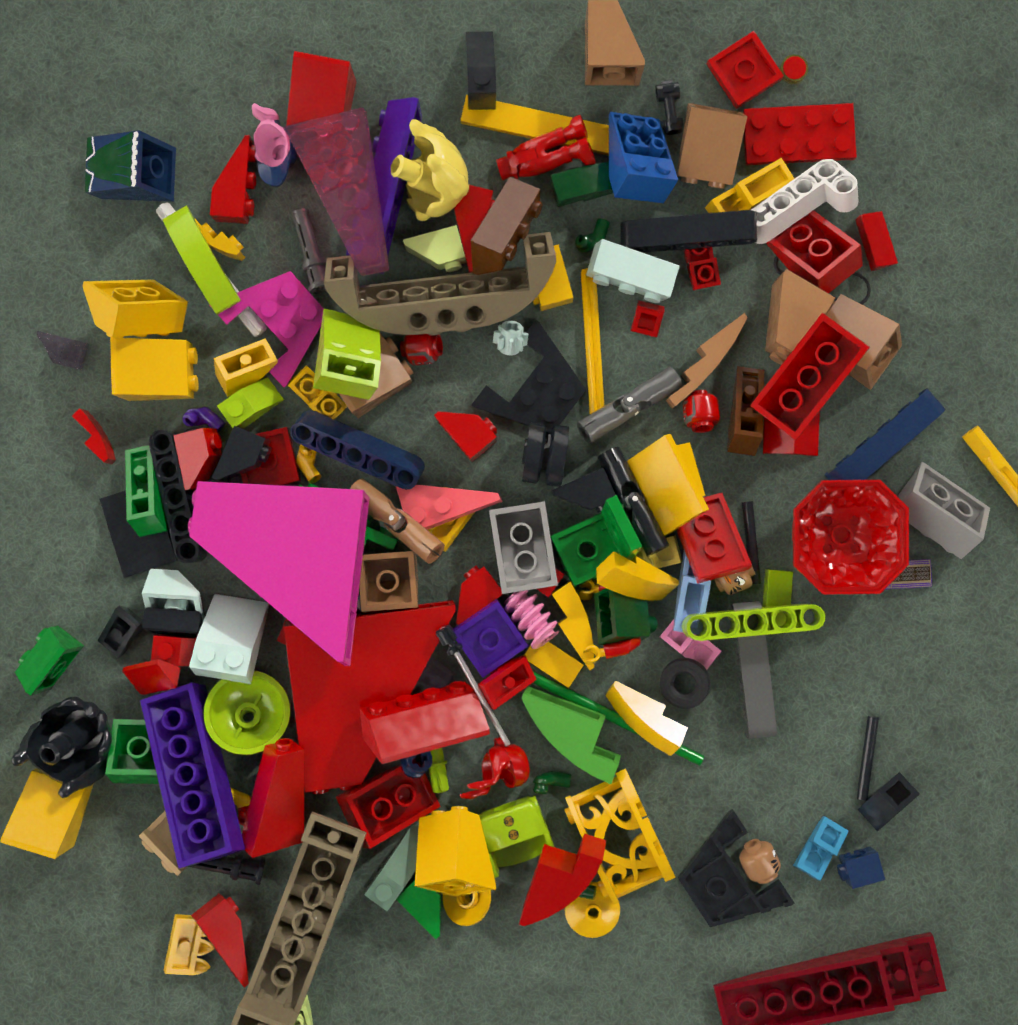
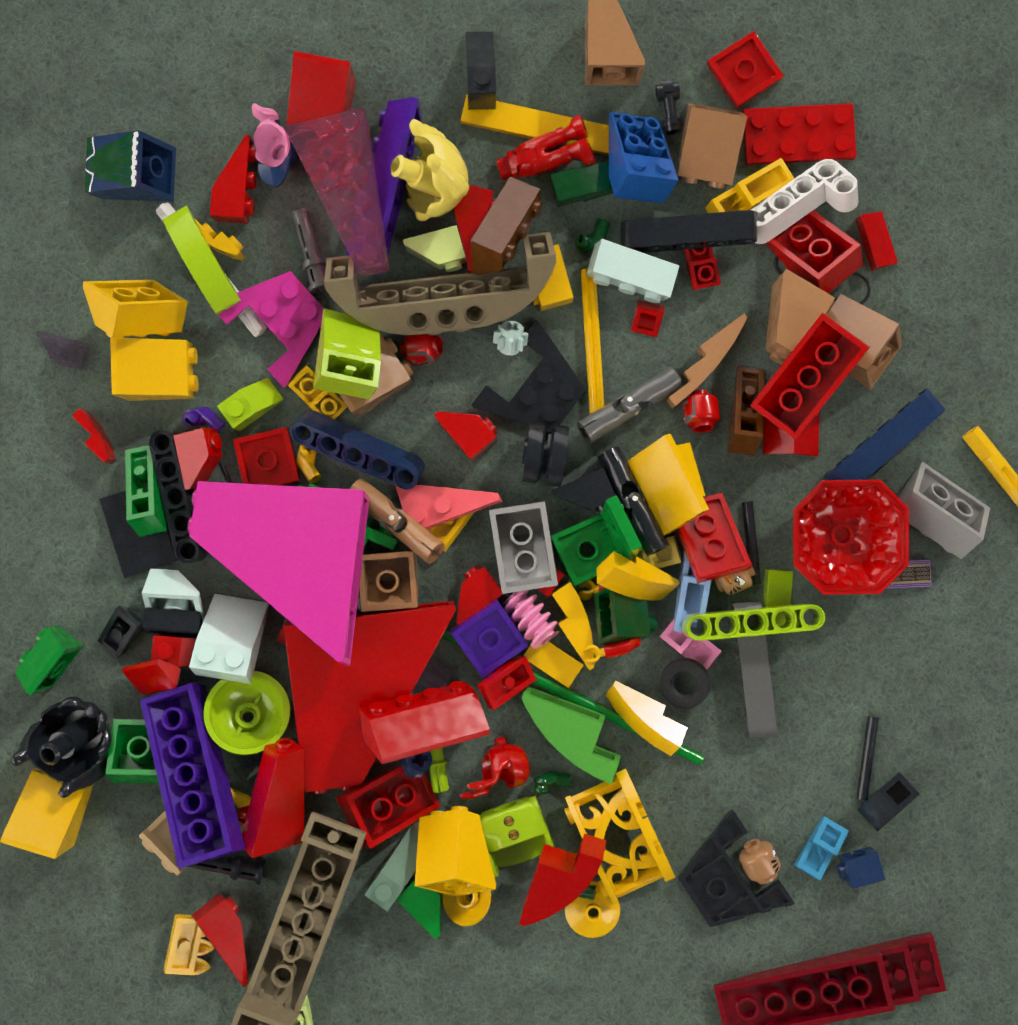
black slope [212,426,272,482] -> none
yellow slope [214,338,278,397] -> none
piece [436,625,511,746] -> none
red tile [780,54,808,84] -> none

